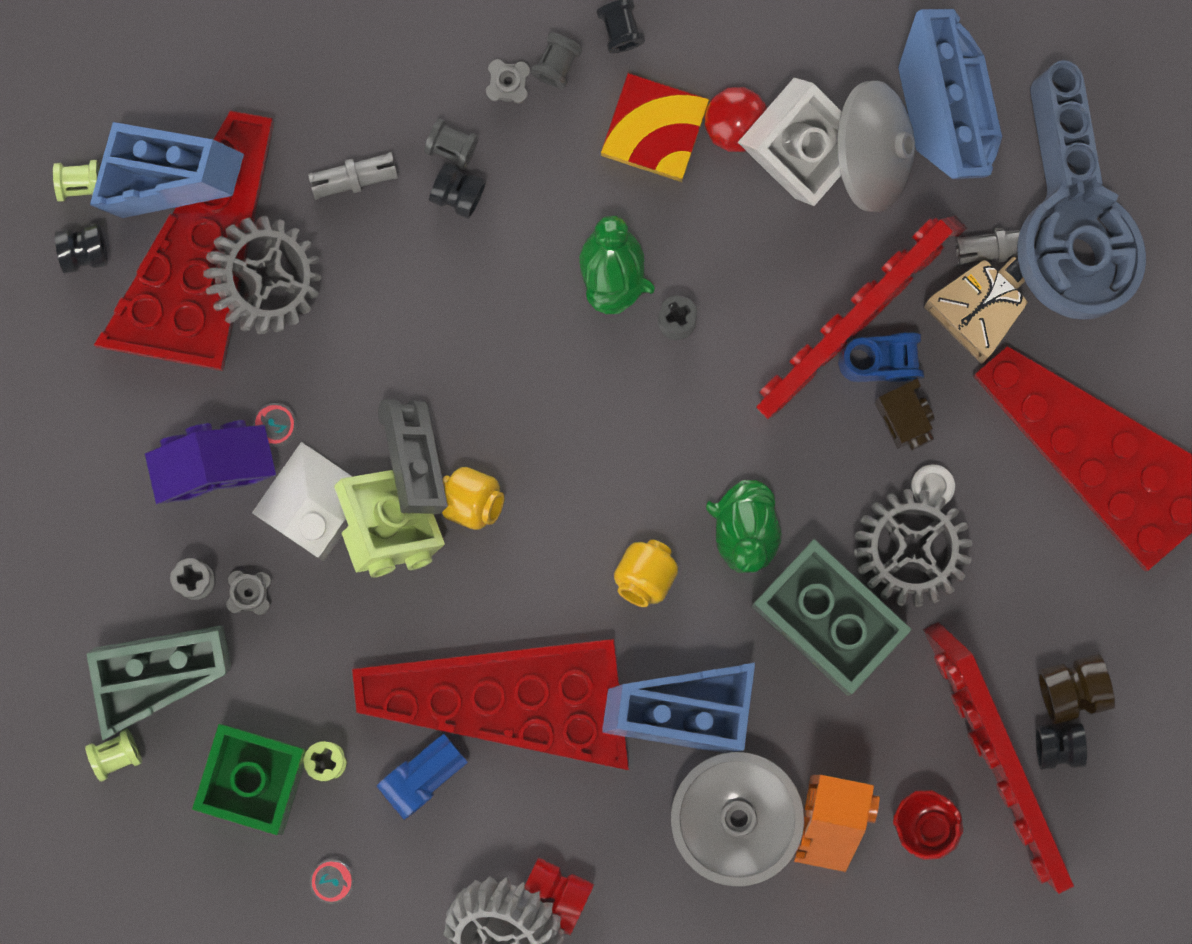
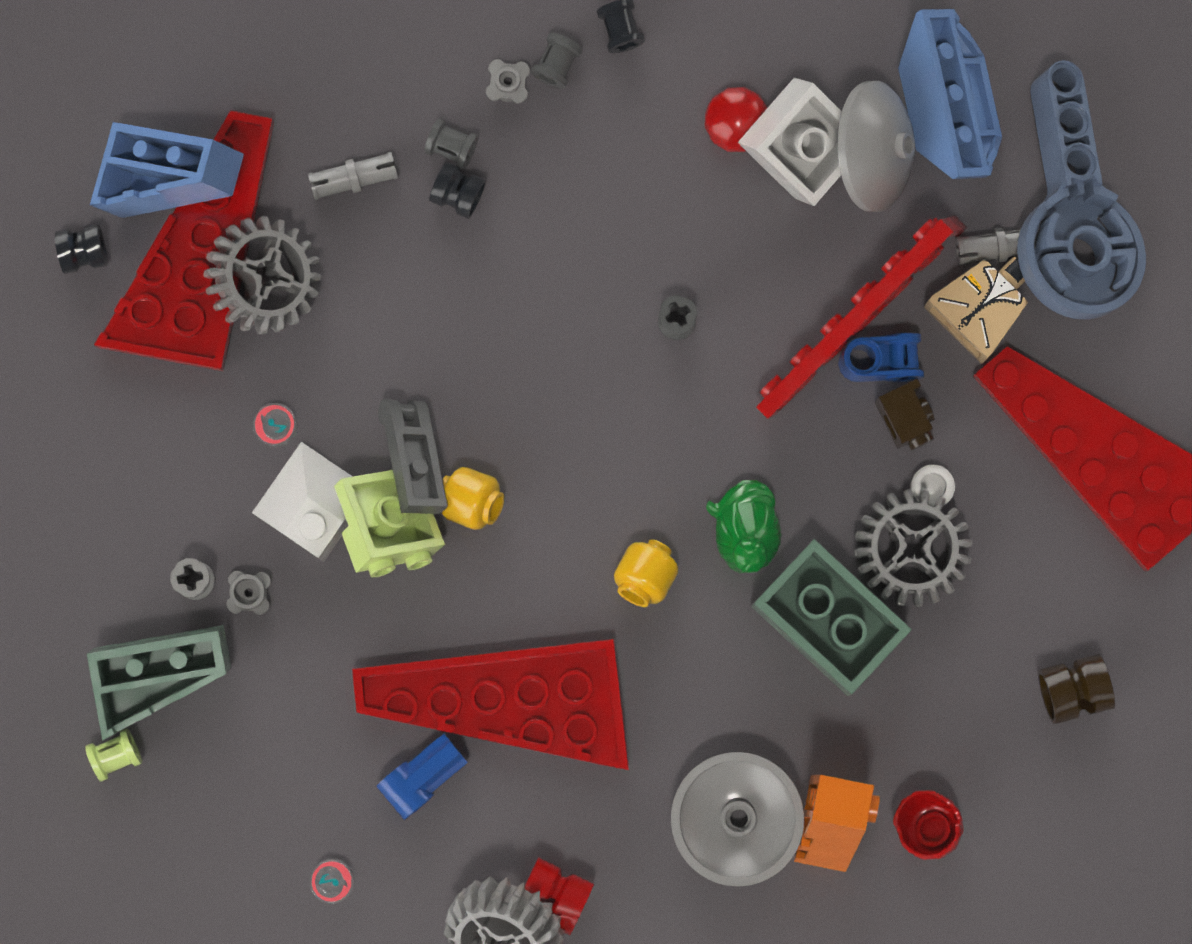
yellowish green bush [53,160,100,202] -> none
dark purple brick [145,420,276,504] -> none
green brick [192,724,307,835] -> none
yellowish green bush [303,741,347,781] -> none
green hair [579,216,655,314] -> none
tile [601,73,709,182] -> none
medium blue wedge [602,663,755,753] -> none
red wing [923,622,1074,894] -> none
black wheel [1036,723,1087,770] -> none

